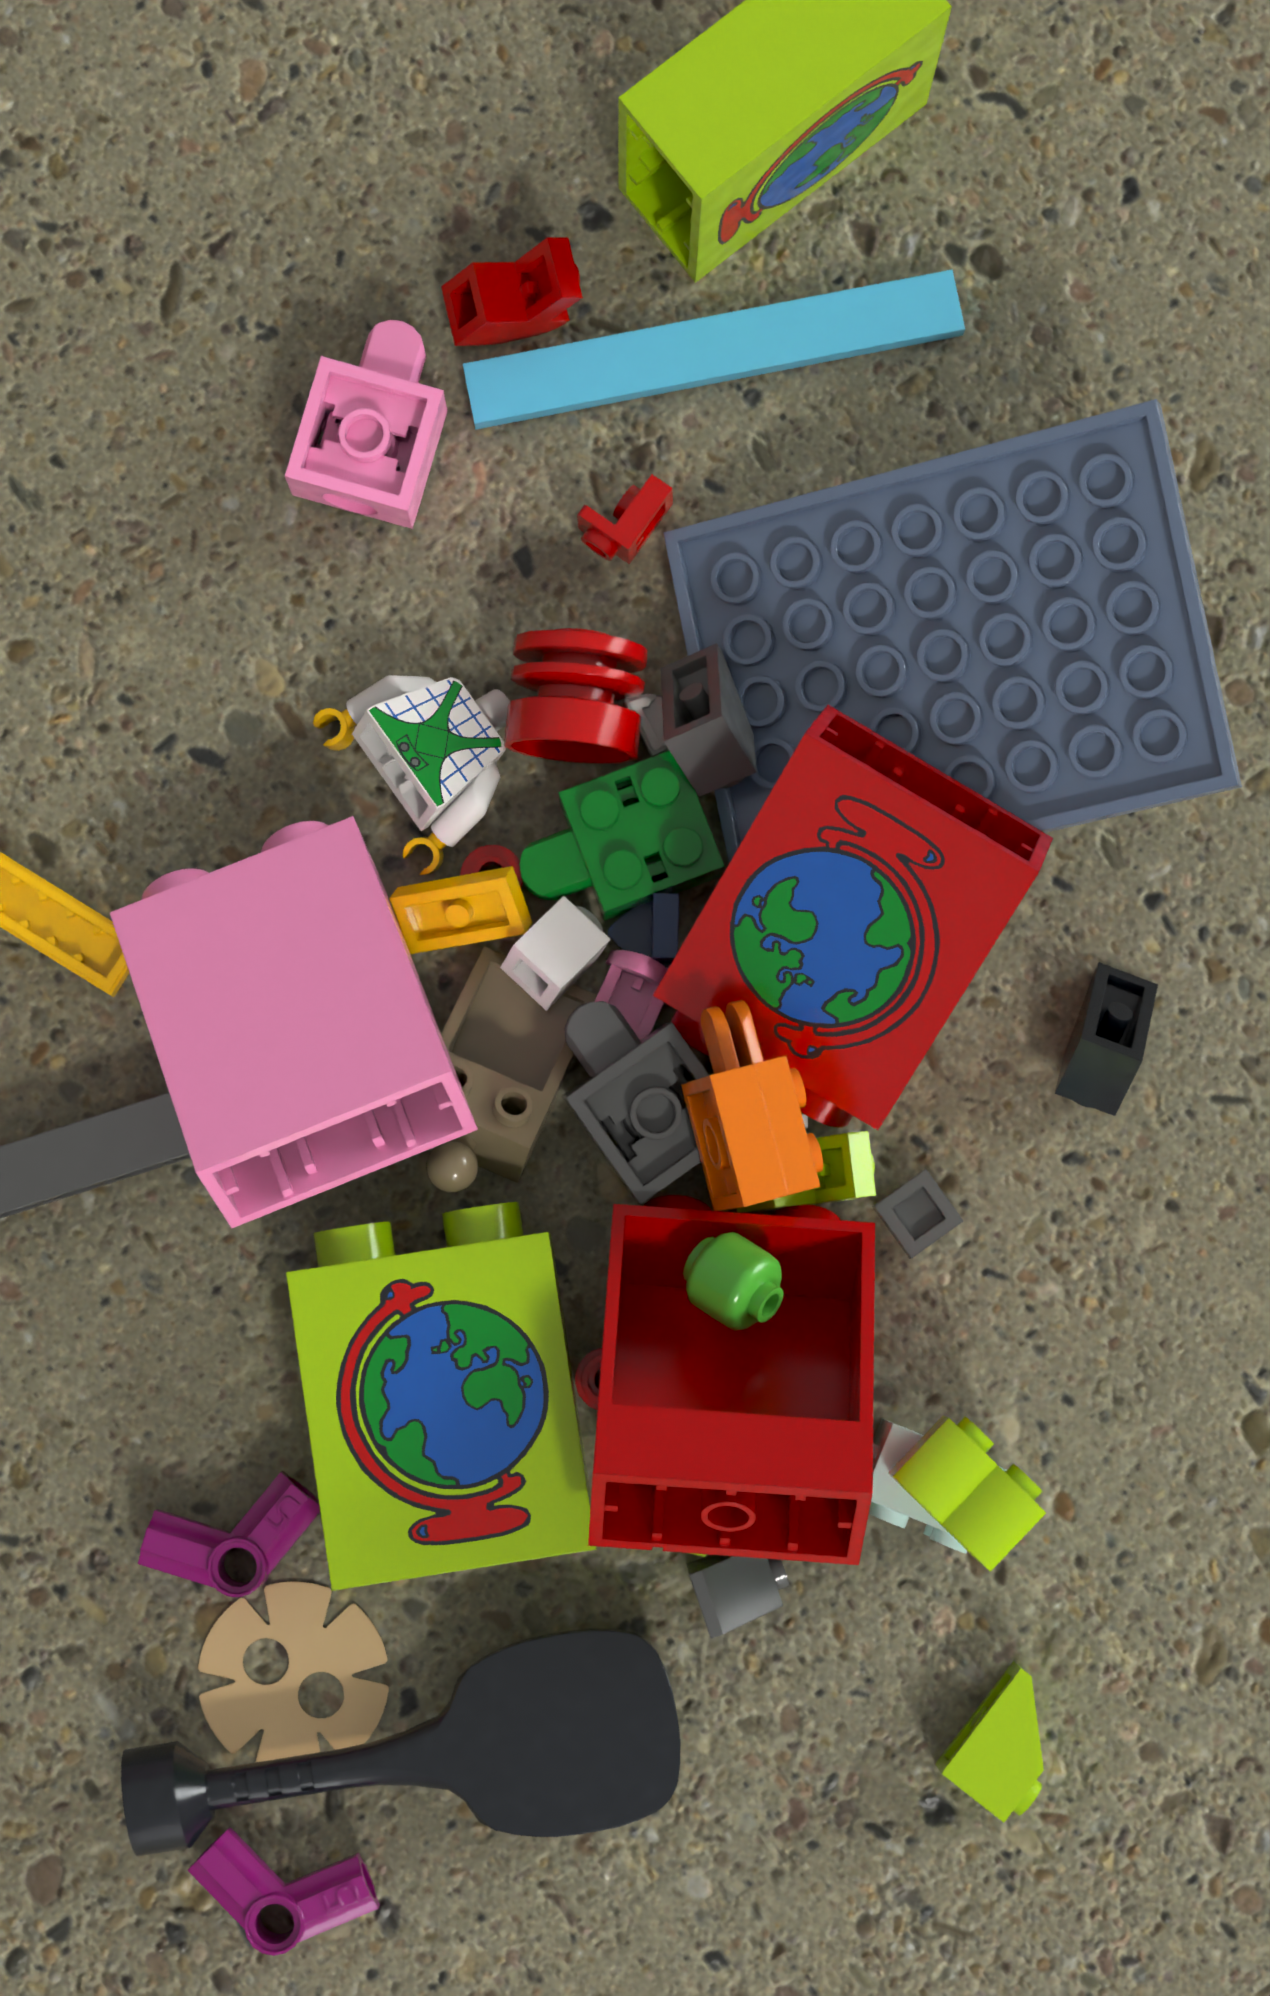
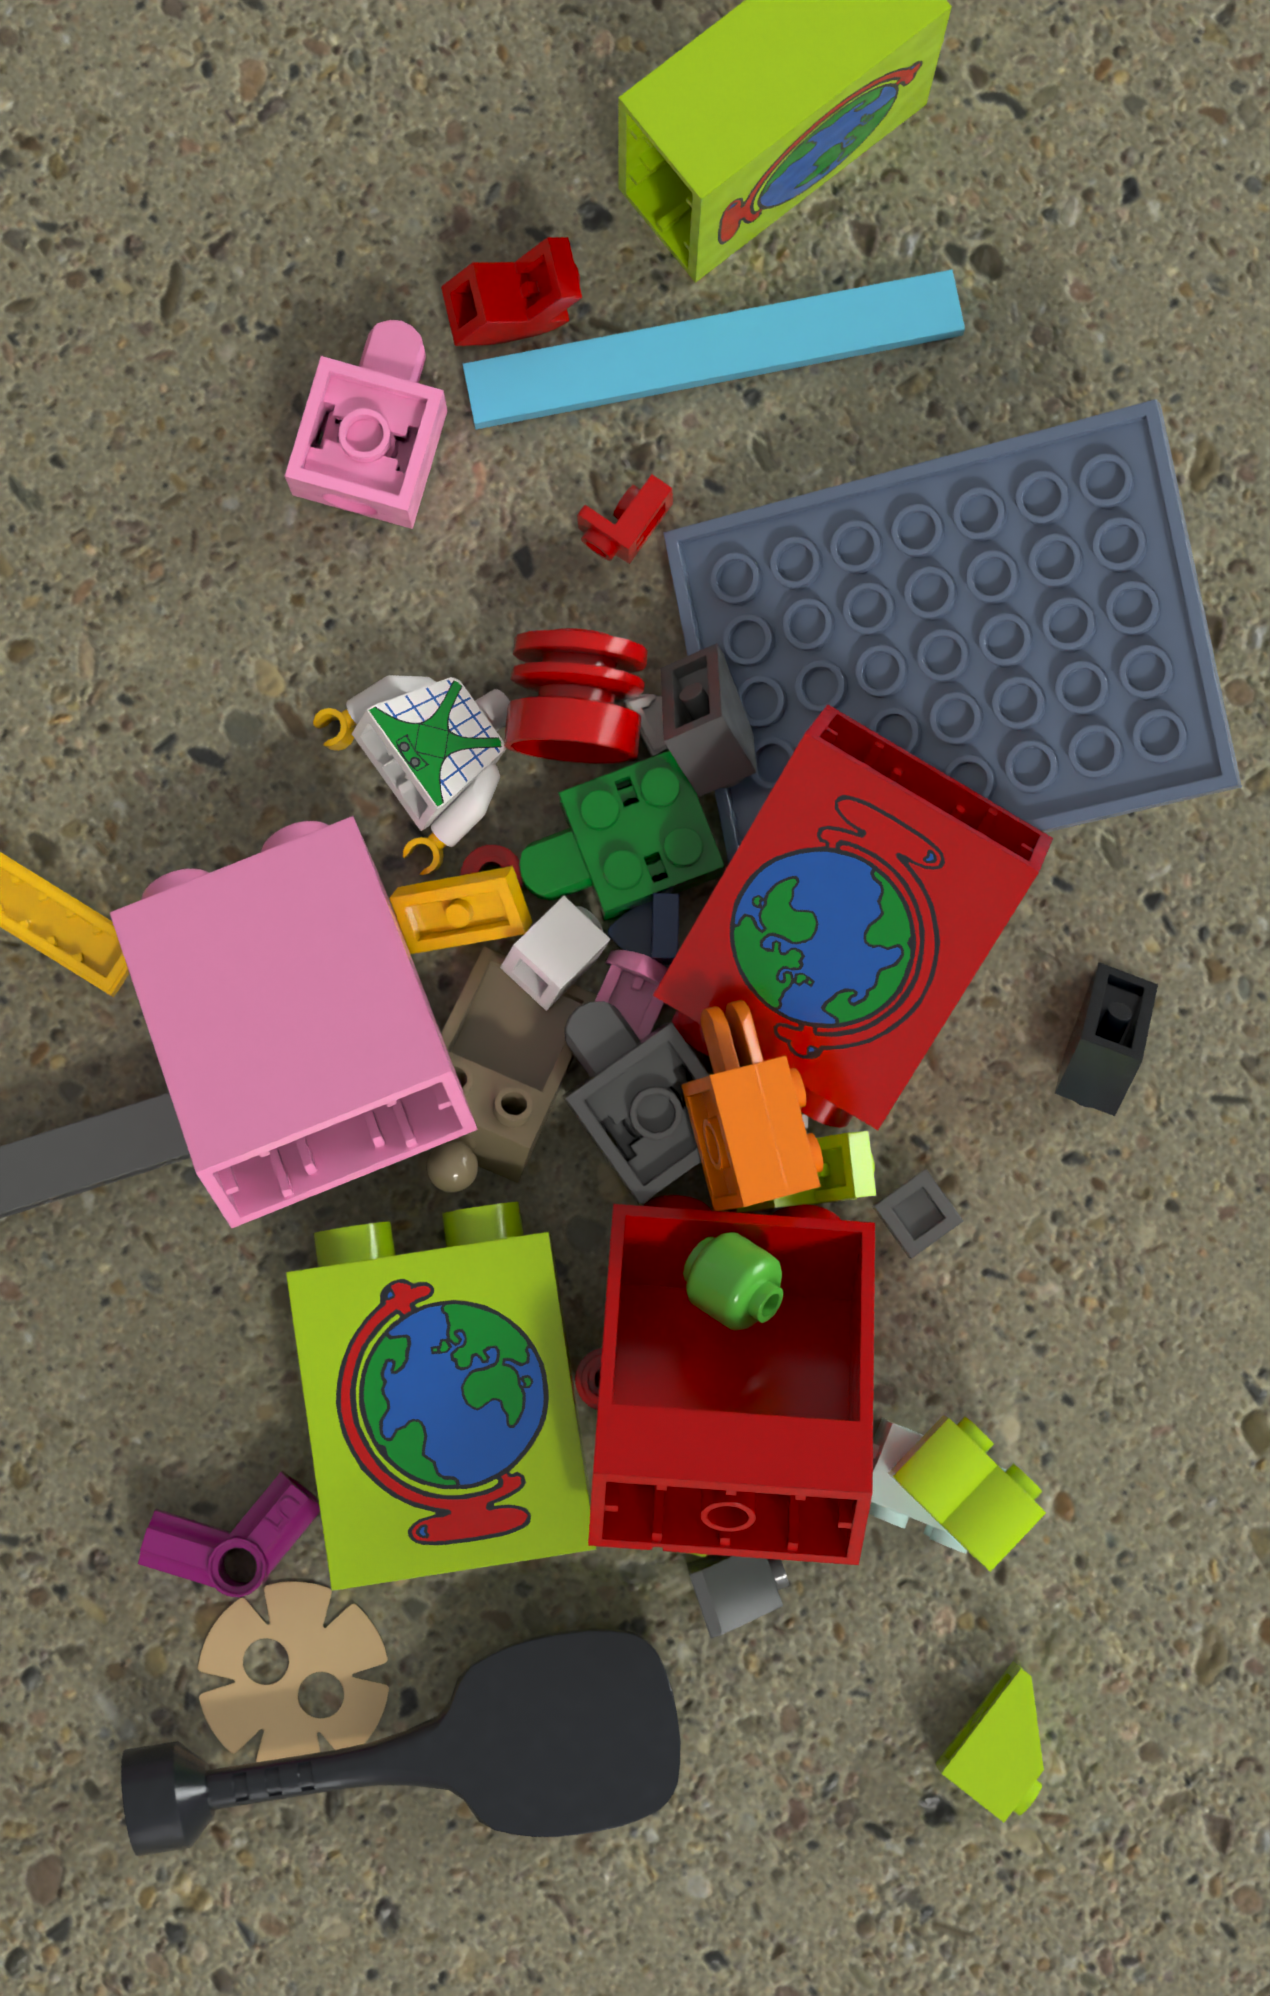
magenta piece [188,1827,380,1956] -> none

